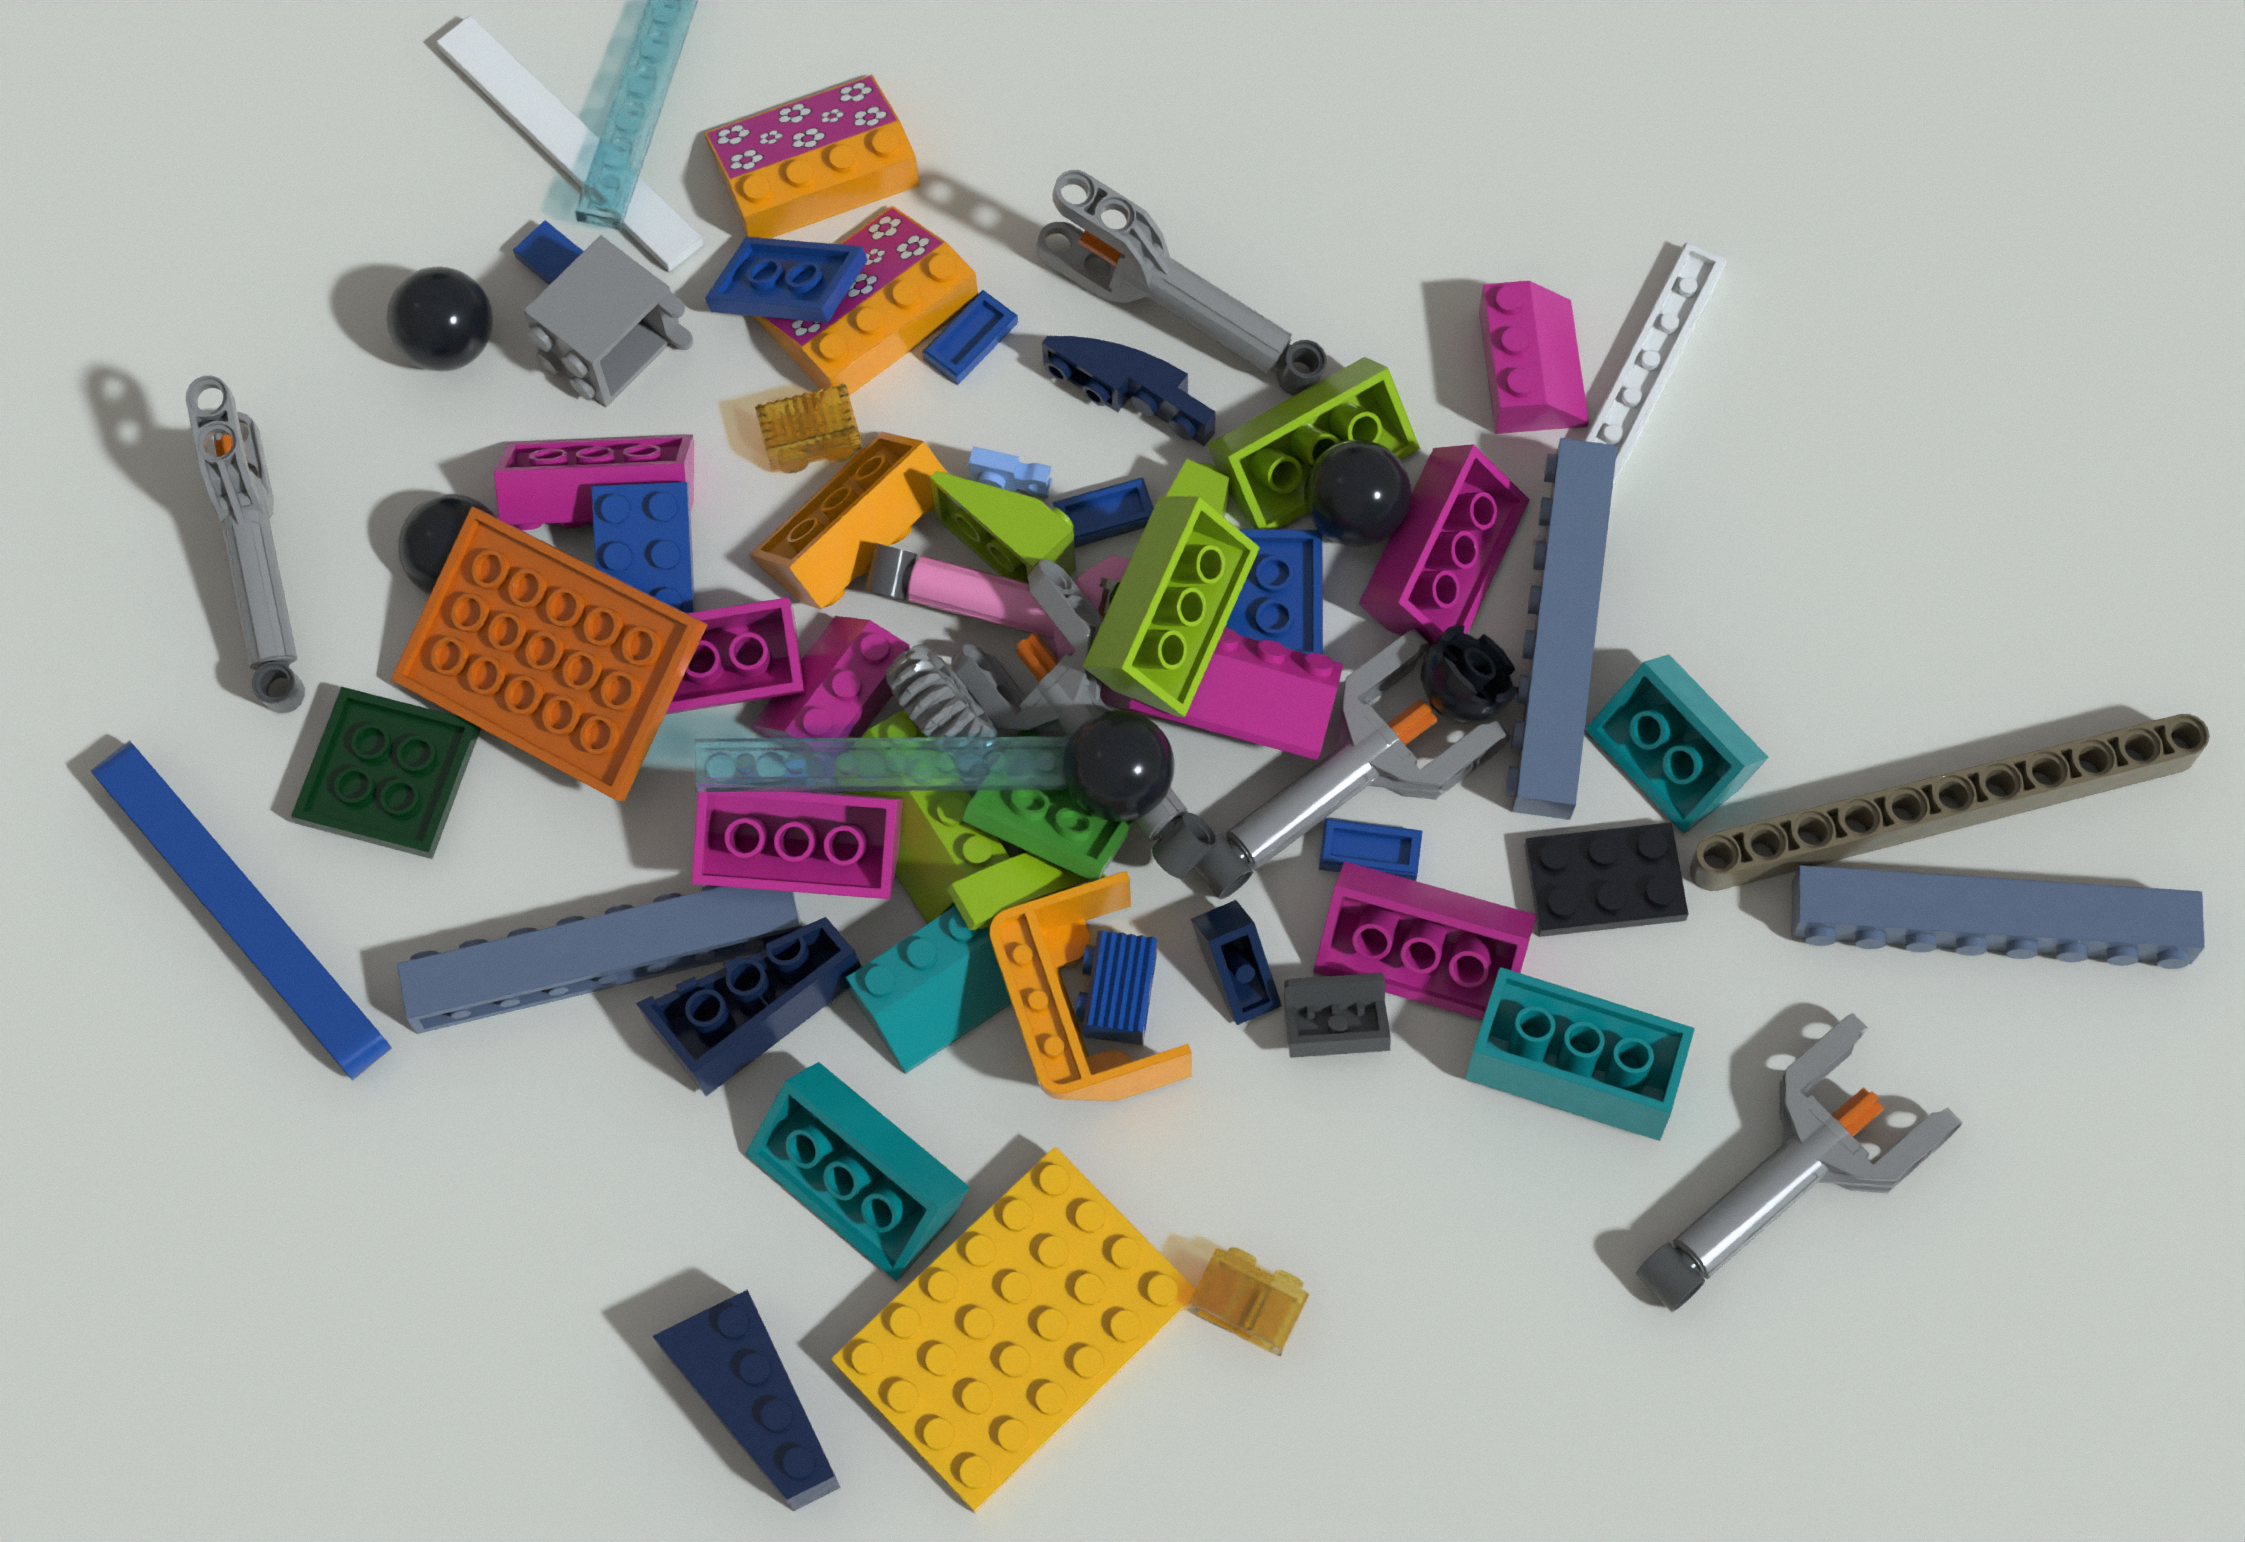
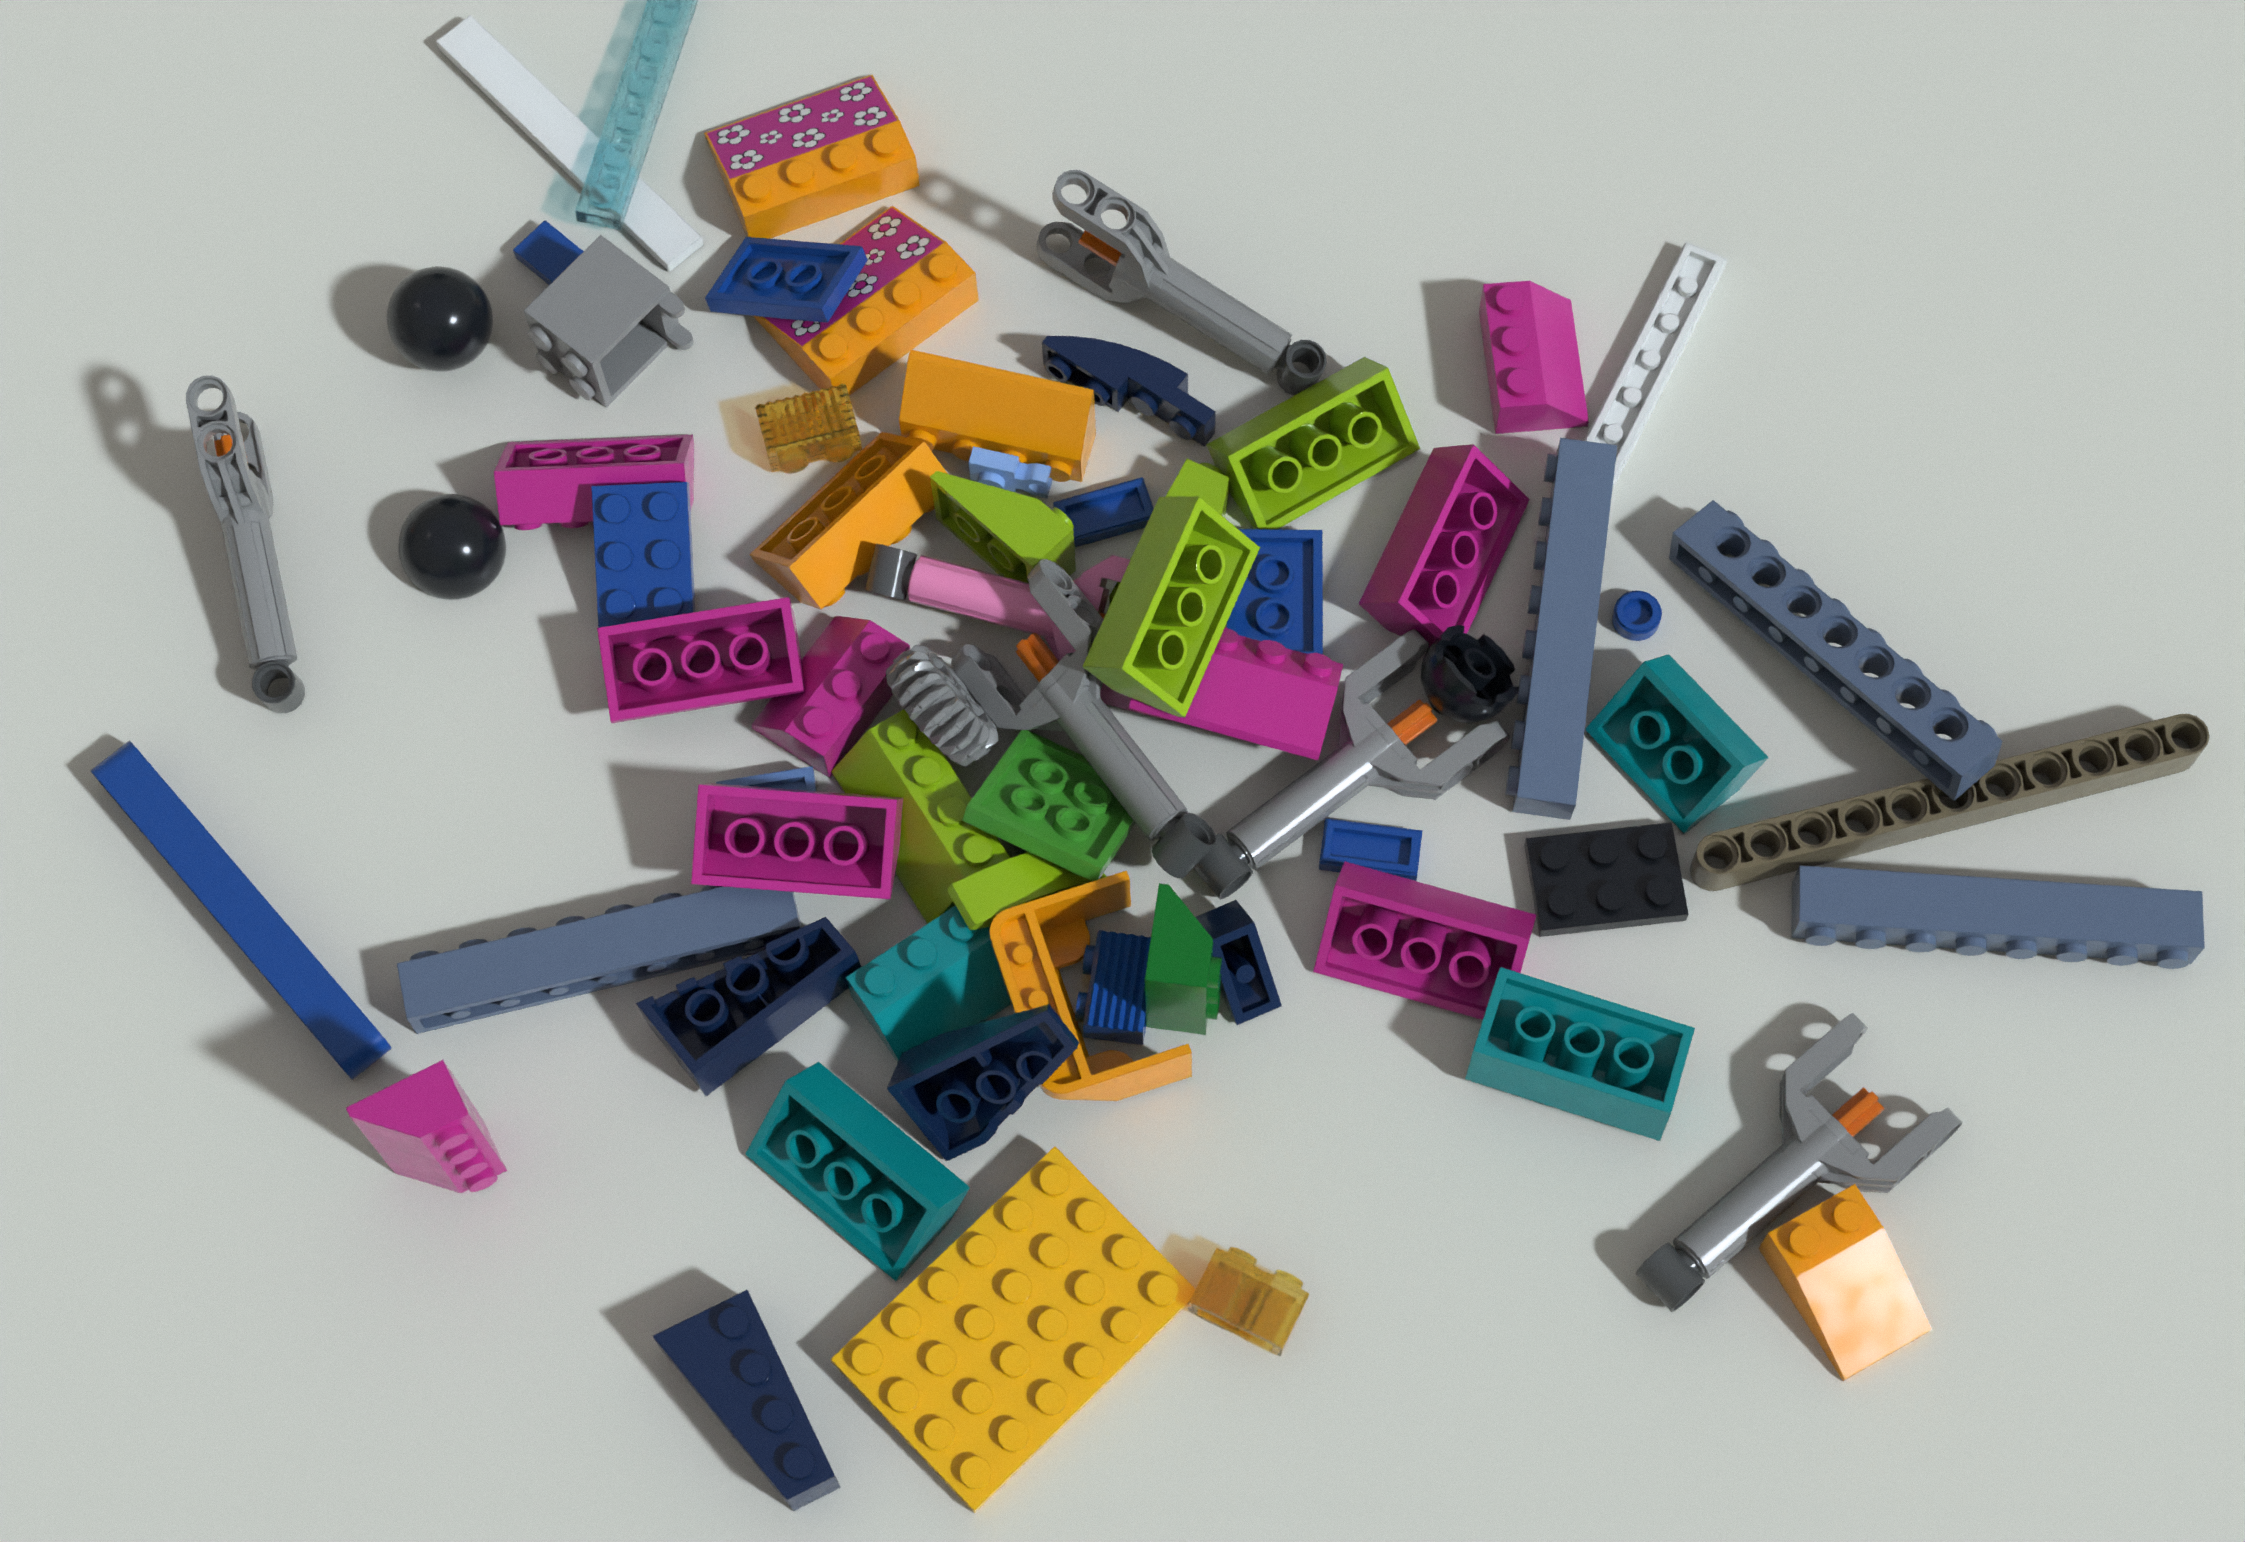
dark green plate [291,687,481,859] -> none
orange plate [391,507,708,802] -> none
clear light blue plate [695,737,1071,792] -> none
blue tile [922,290,1018,385] -> none
black piece [1063,710,1175,822] -> none
dark grey bracket [1284,973,1391,1058] -> none
black piece [1304,439,1411,547] -> none
none -> dark pink slope [346,1060,507,1193]
none -> dark blue wedge [887,1004,1079,1162]
none -> light orange slope [899,350,1096,482]
none -> green slope [1145,883,1222,1035]
none -> blue tile [1612,591,1662,641]
none -> sand blue brick [1669,500,2003,801]
none -> slope [1758,1184,1932,1381]

